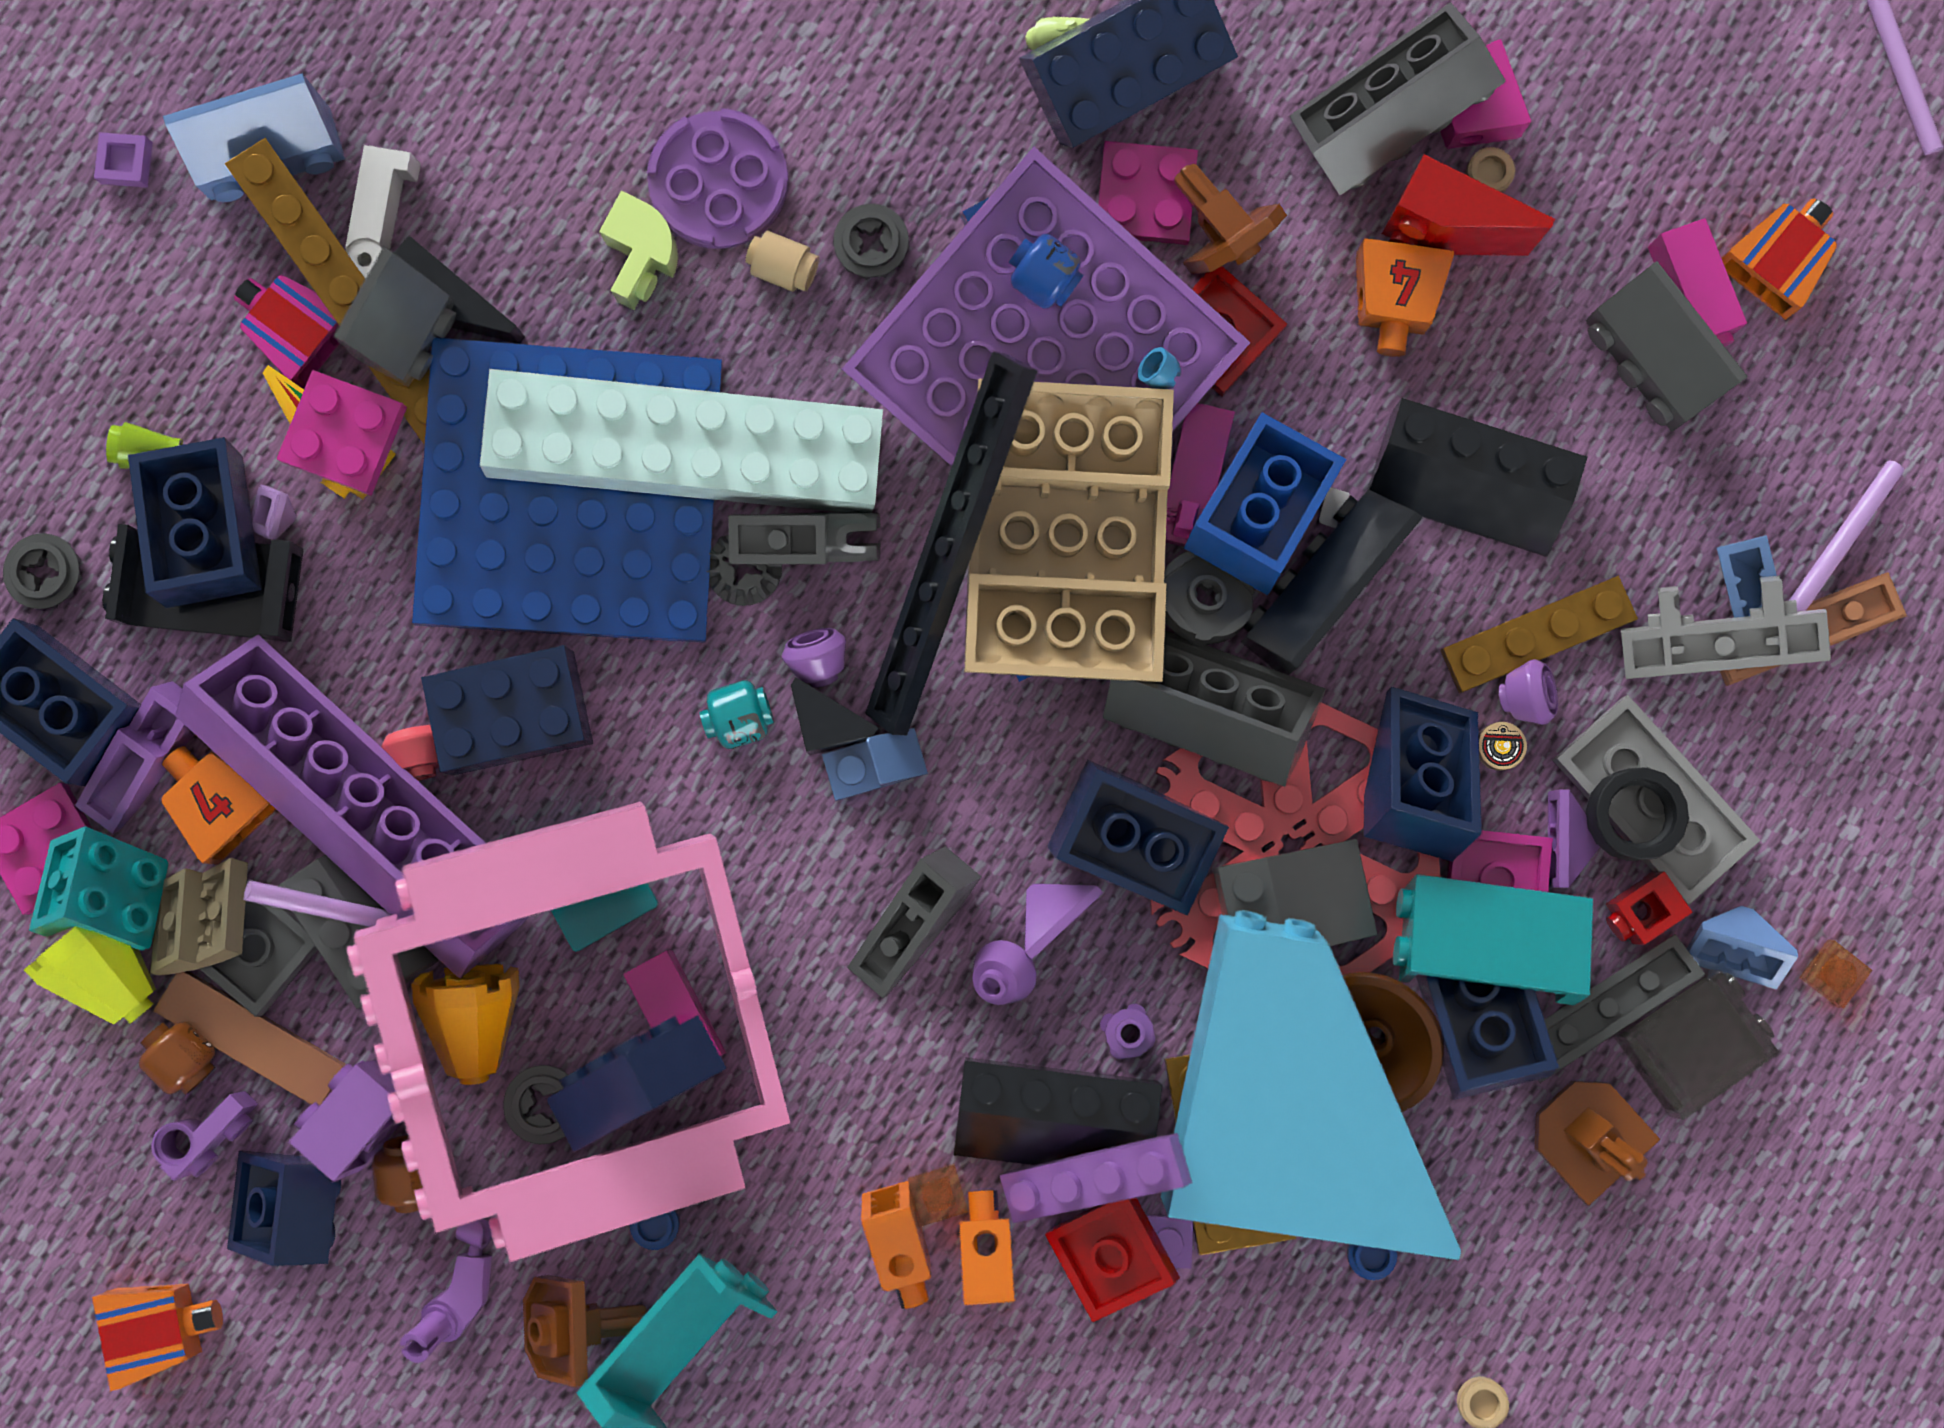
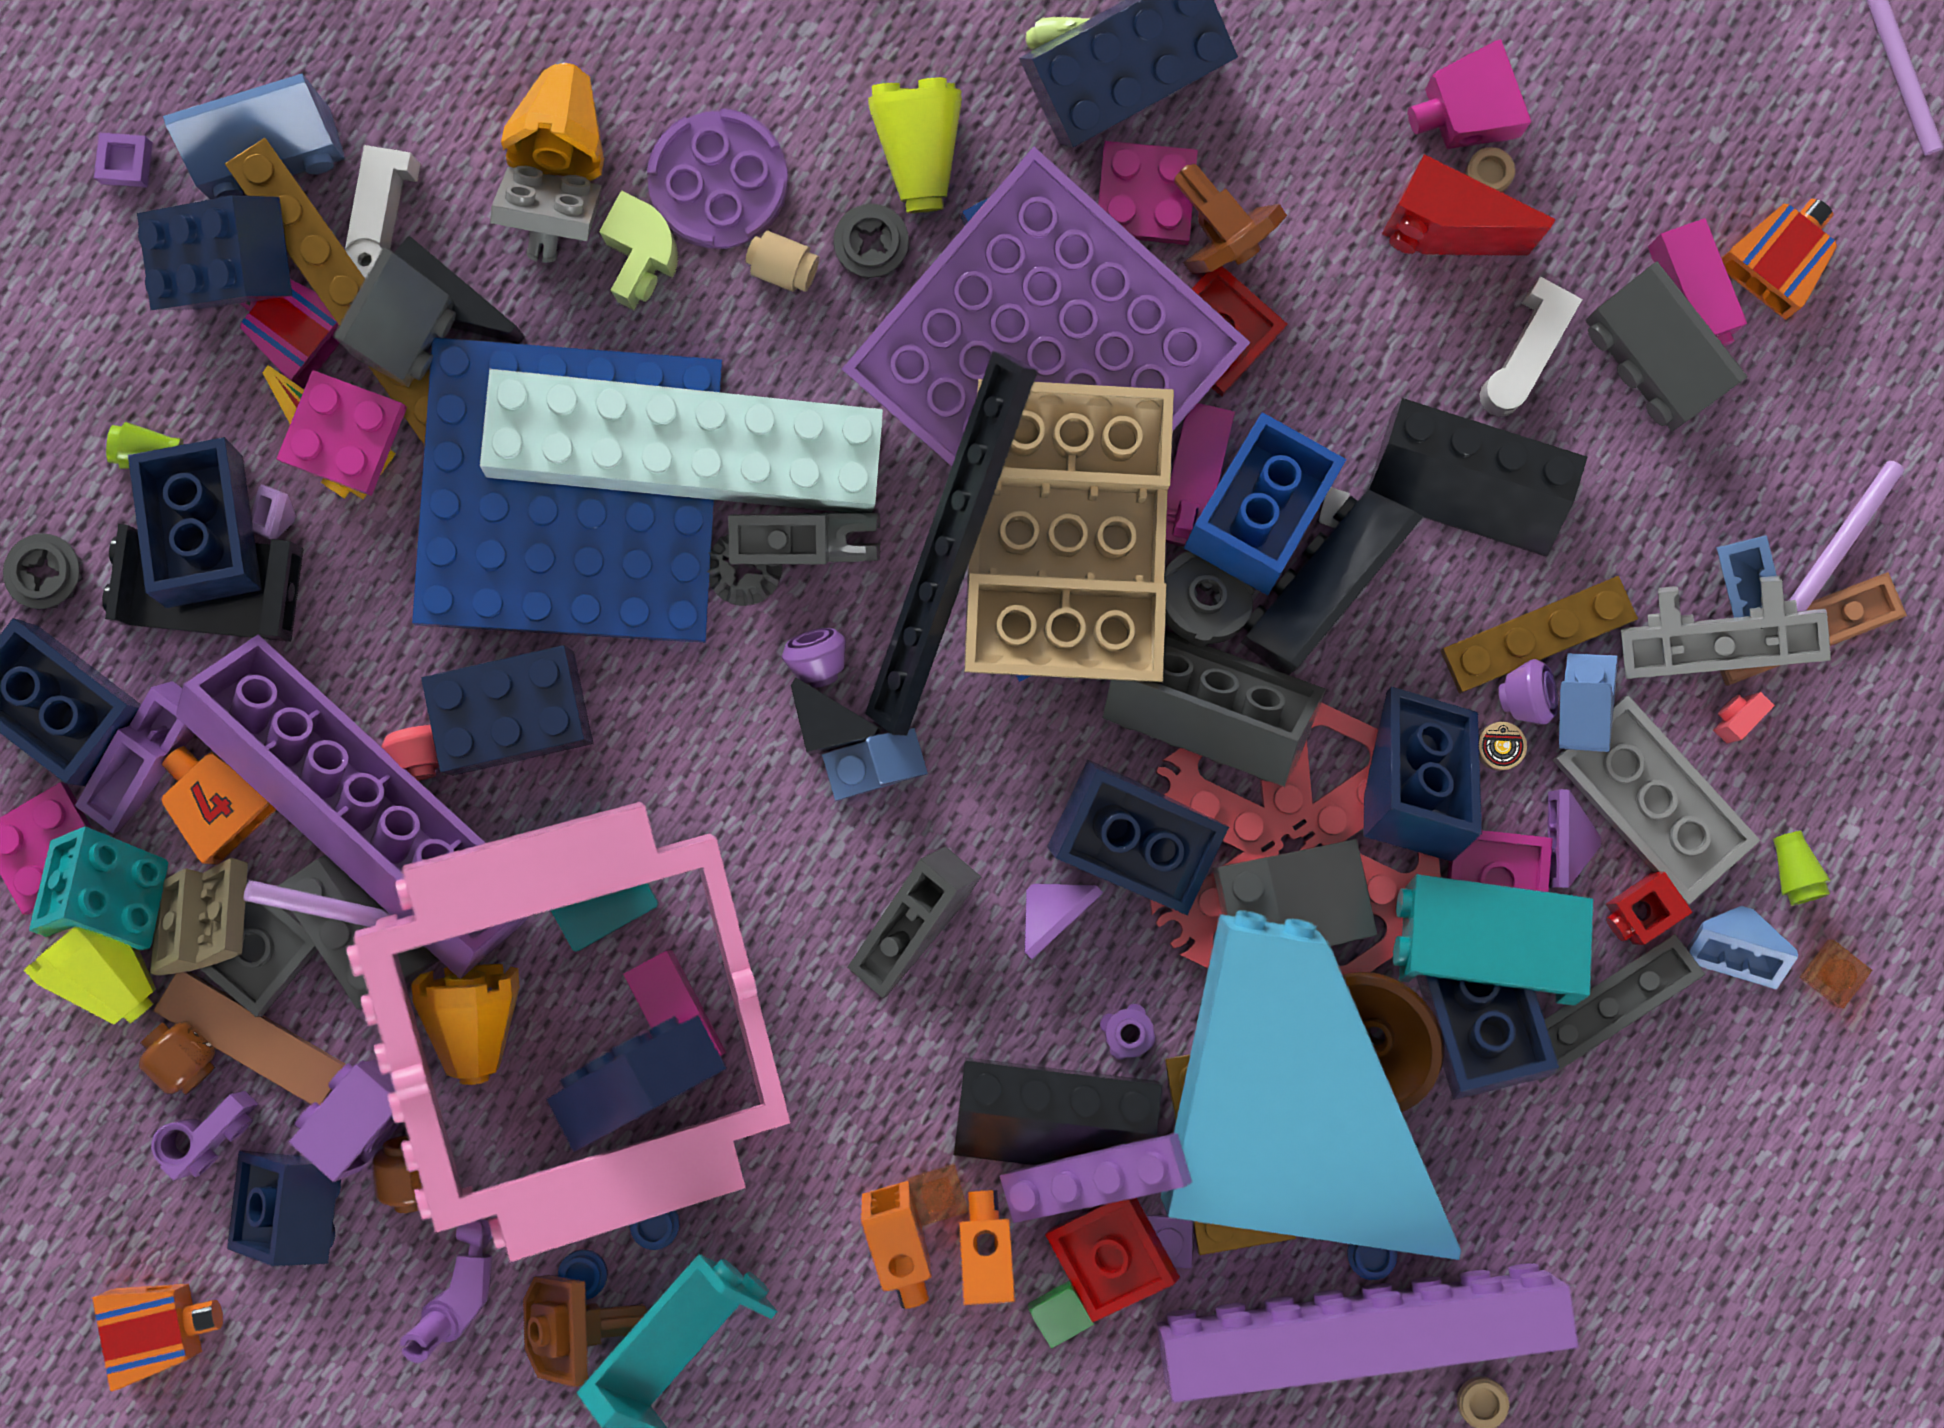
dark grey gear [503,1065,568,1144] -> none
teal head [699,680,774,749] -> none
medium lavender cone [973,940,1037,1005] -> none
blue head [1008,234,1084,309] -> none
dark azure hinge [1138,347,1181,389] -> none
dark grey slope [1289,2,1506,195] -> none
orange torso [1356,238,1454,357] -> none
dark orange piece [1535,1081,1661,1206] -> none
black tyre [1586,767,1689,861] -> none
clear smoke panel [1613,970,1779,1120] -> none
none -> dark blue brick [137,195,293,311]
none -> light grey plate [490,166,602,263]
none -> light orange cone [501,63,604,181]
none -> blue plate [558,1249,608,1300]
none -> neon yellow cone [868,77,962,213]
none -> green slope [1027,1280,1094,1349]
none -> medium lavender brick [1156,1264,1579,1403]
none -> white leg [1480,276,1583,417]
none -> medium blue slope [1559,653,1618,752]
none -> coral plate [1713,692,1775,743]
none -> lime cone [1773,831,1831,906]

